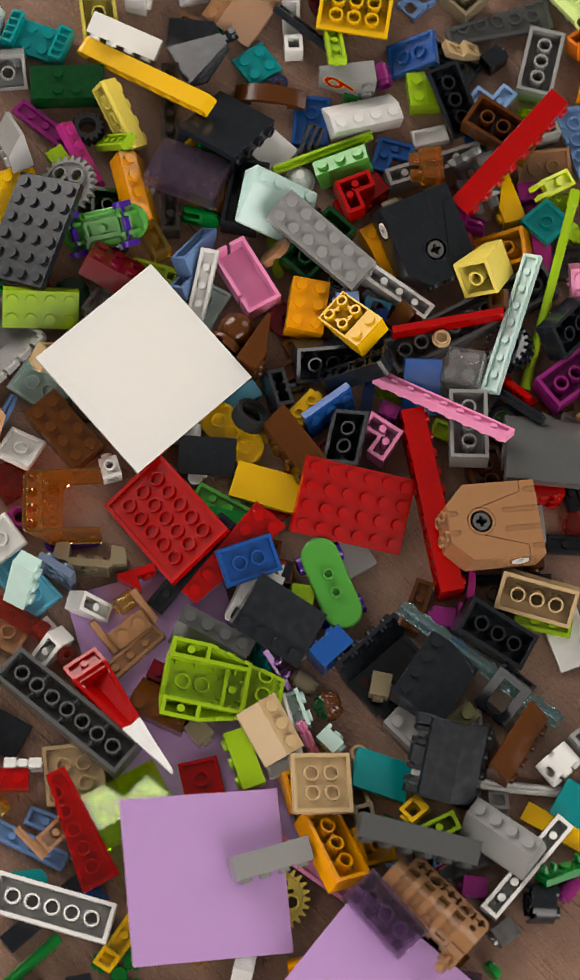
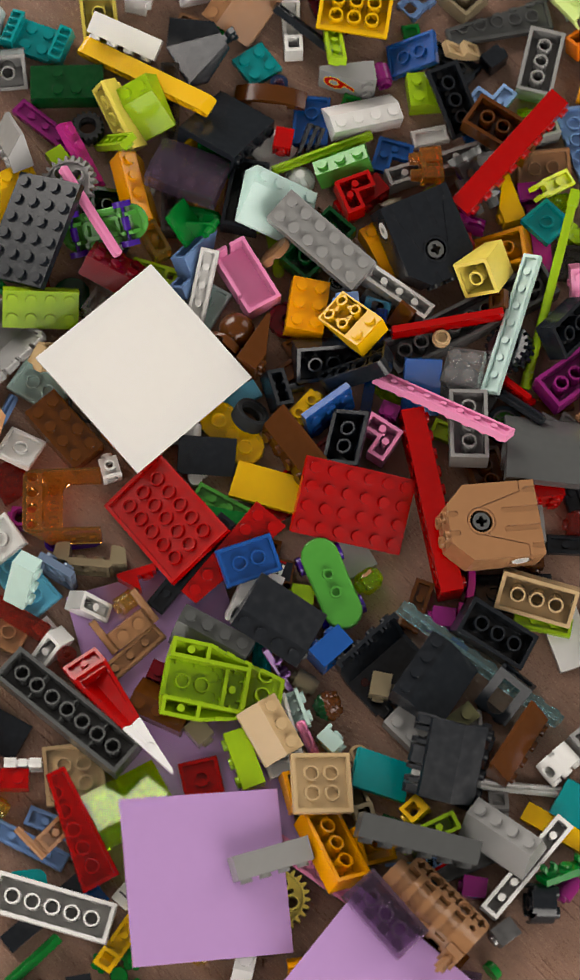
none -> bright pink axle [58,165,122,258]
none -> white tile [111,882,128,911]
none -> lime slope [116,73,177,141]
none -> green plate [165,197,220,248]
none -> red brick [272,126,295,157]
none -> clear neon green head [354,567,383,596]
none -> green tile [401,23,421,40]

